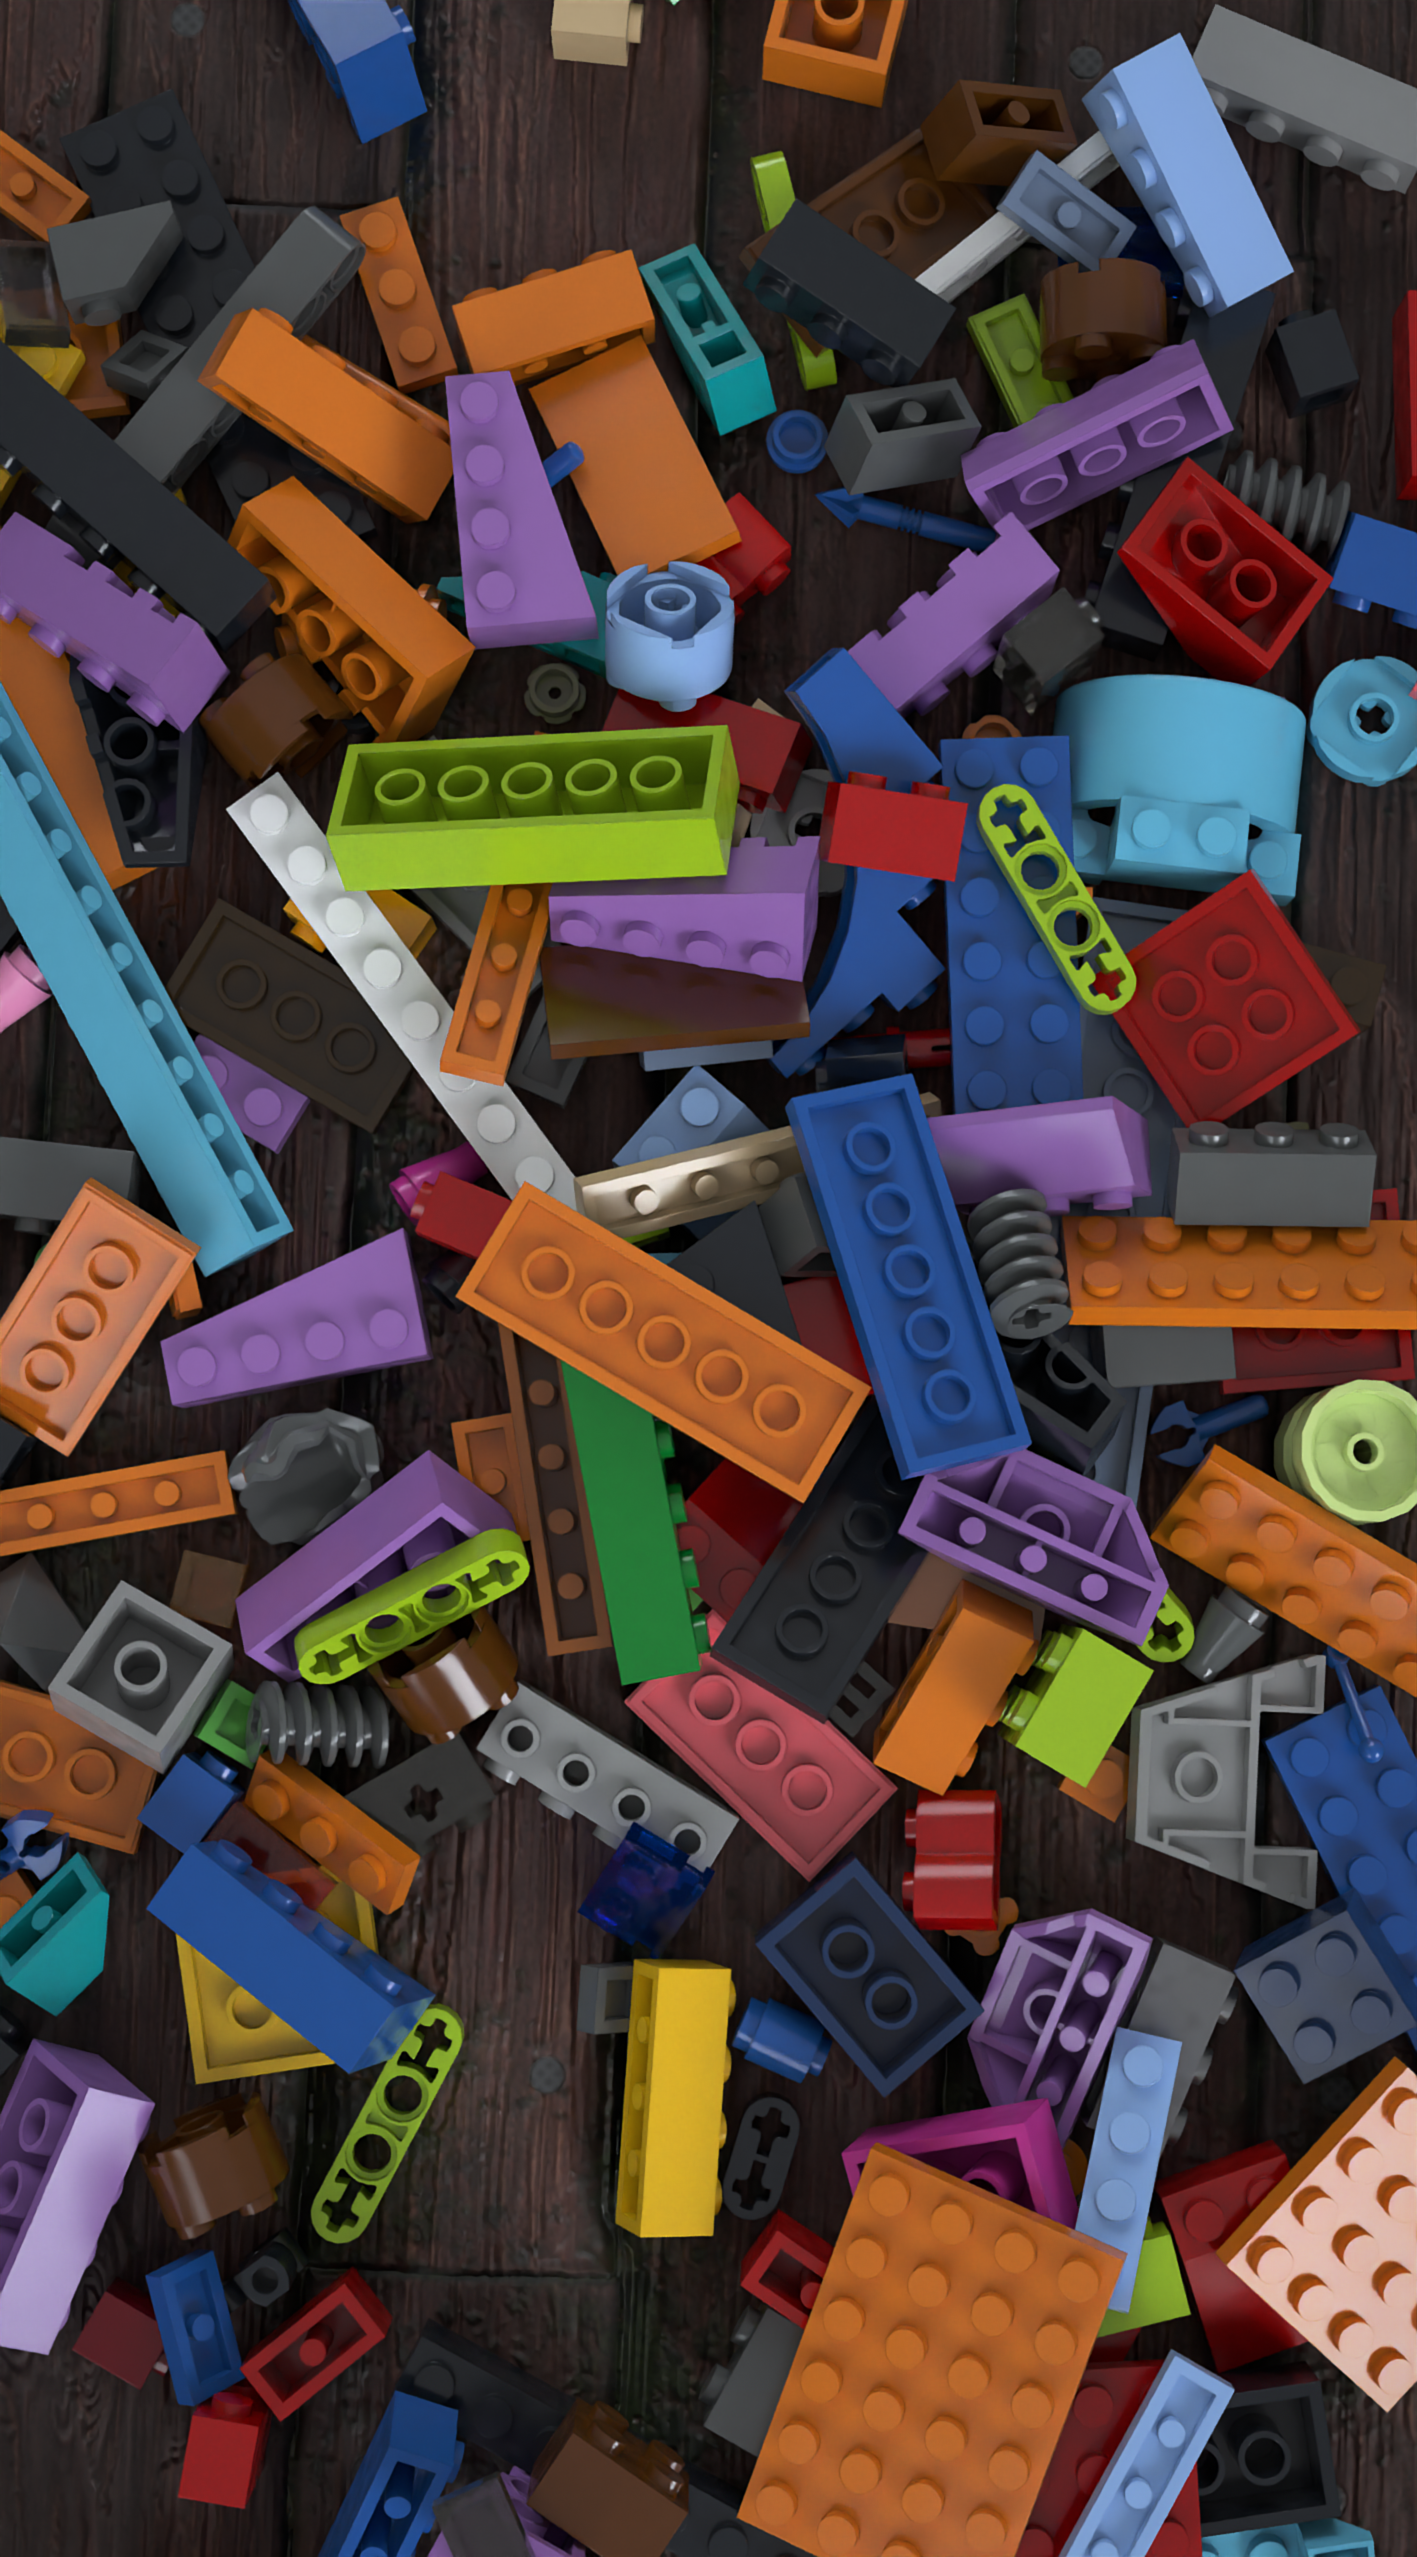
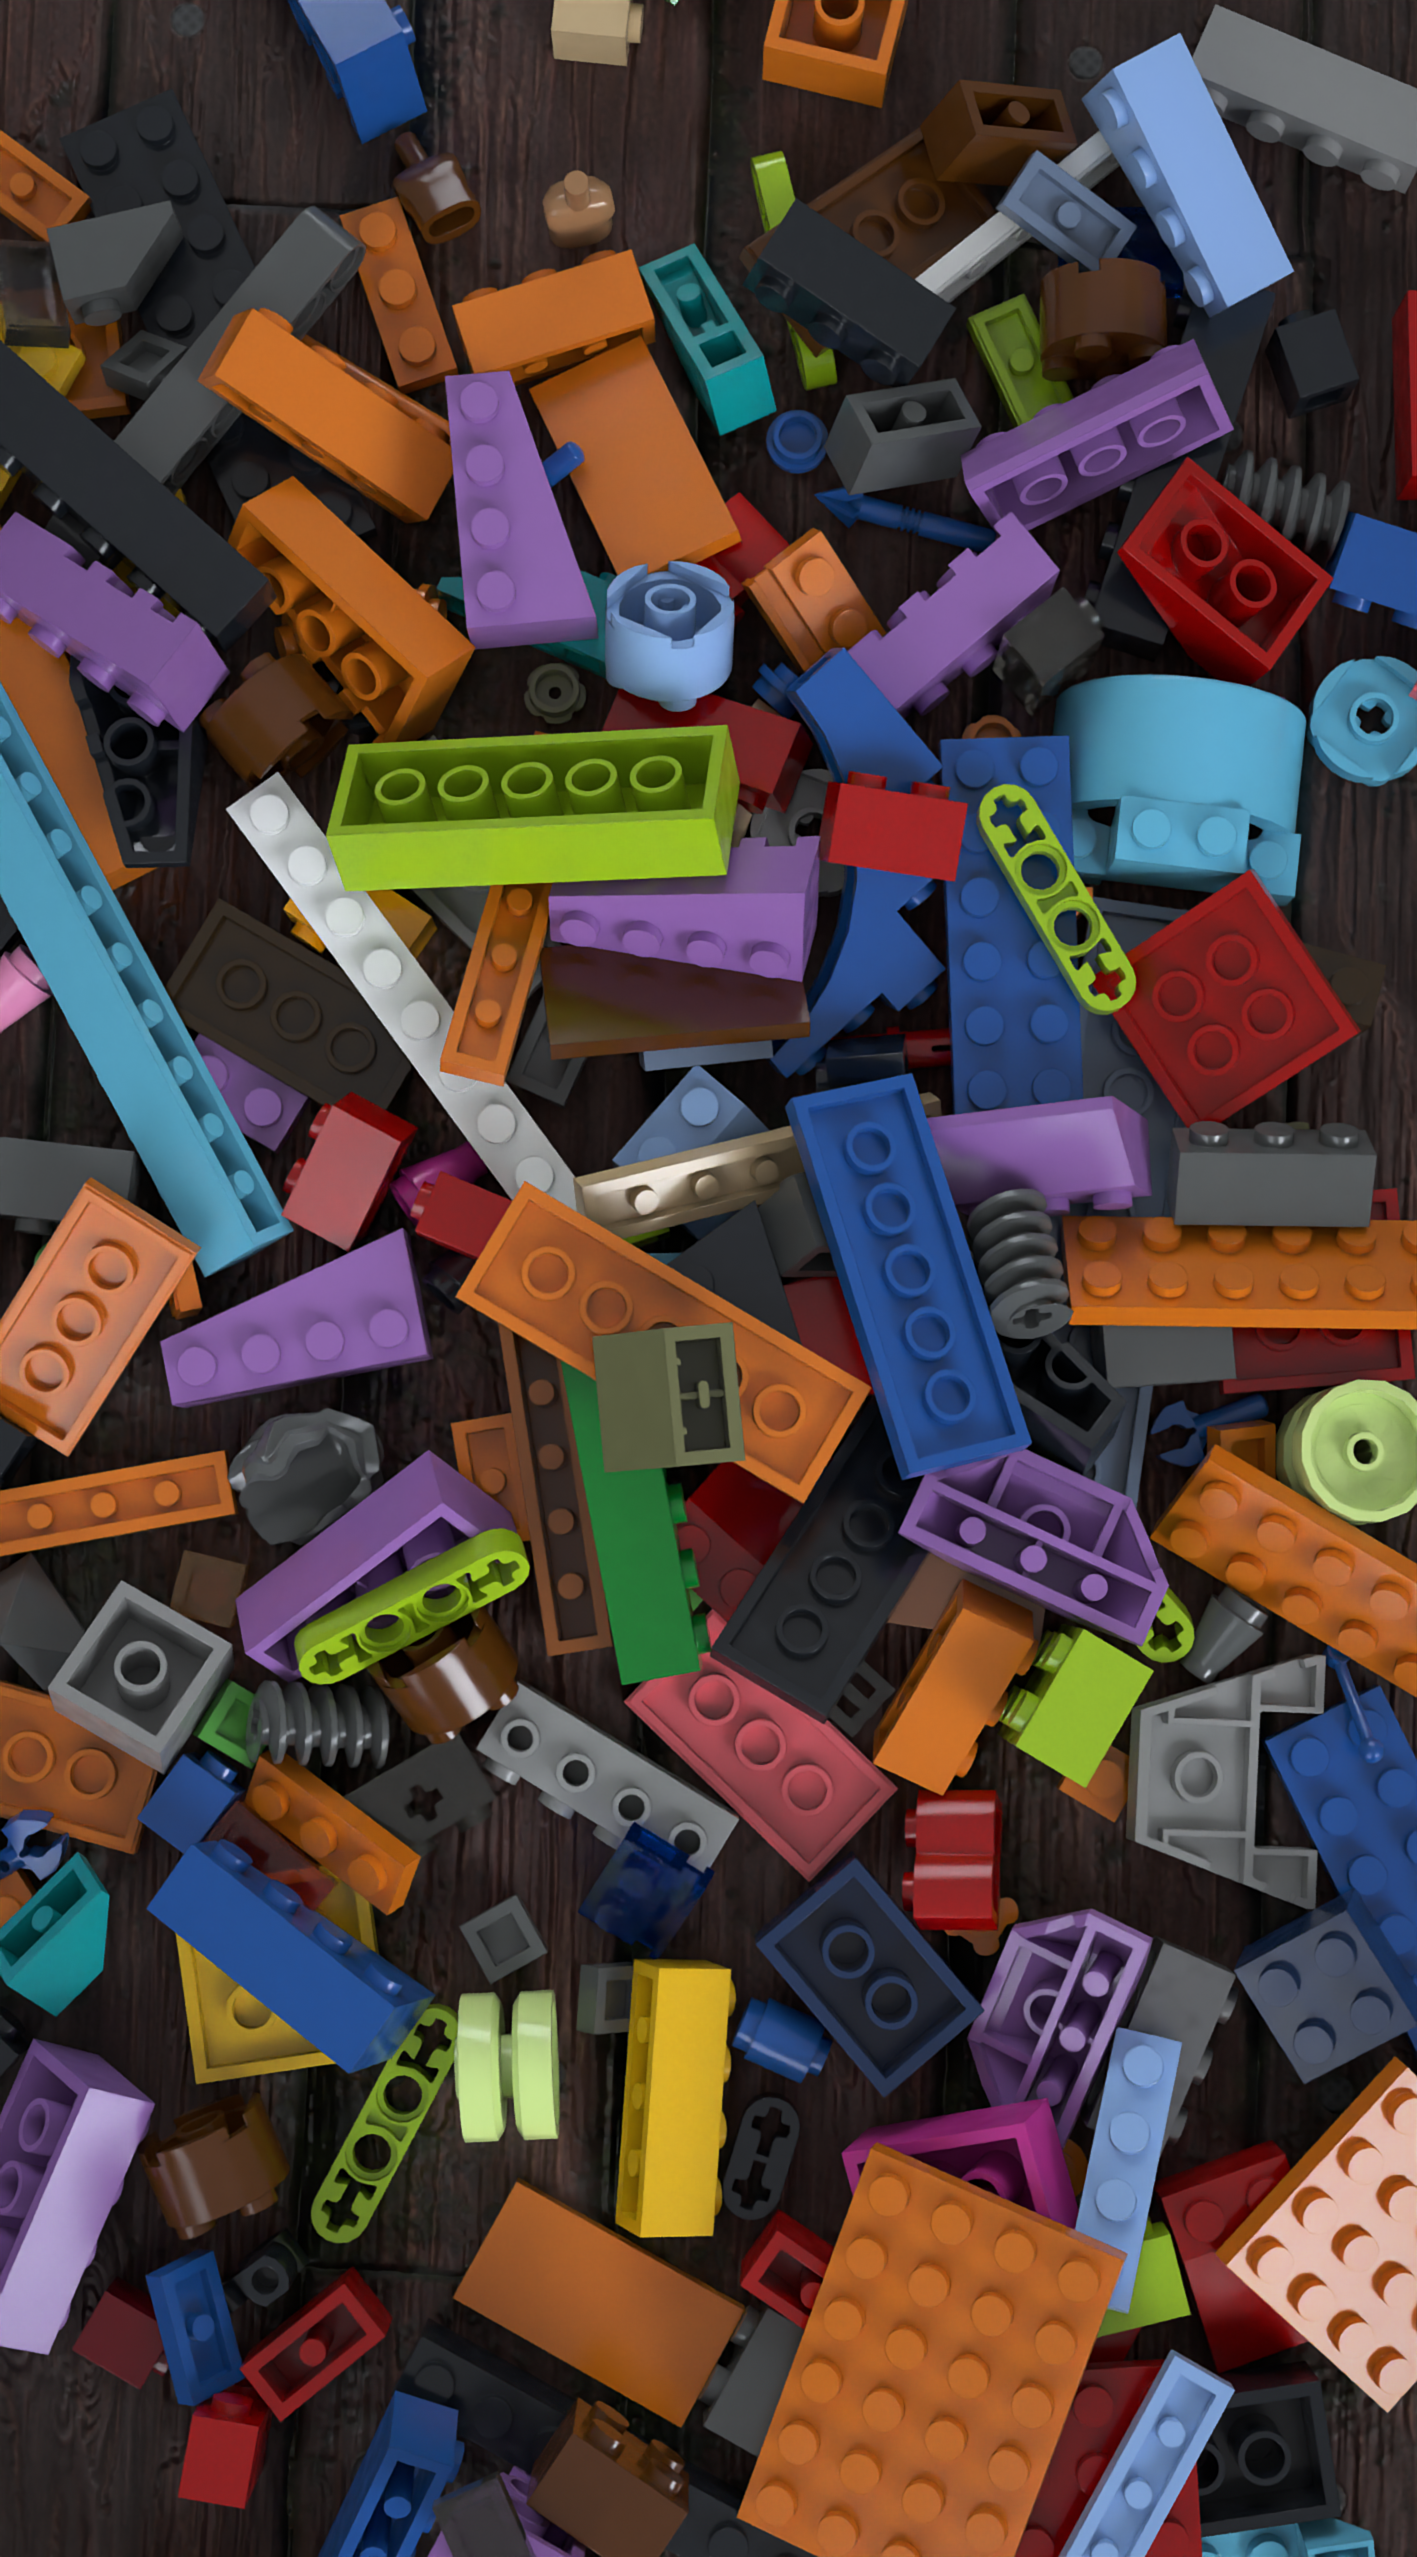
none -> brick [281,1091,418,1252]
none -> reddish brown piece [392,132,481,244]
none -> orange tile [453,2177,745,2428]
none -> yellowish green wheel [454,1990,560,2143]
none -> dark grey plate [459,1892,549,1985]
none -> medium nougat piece [542,170,615,249]
none -> olive slope [592,1322,745,1473]
none -> orange plate [741,528,886,675]
none -> blue plate [752,662,799,719]
none -> orange plate [1207,1420,1276,1480]

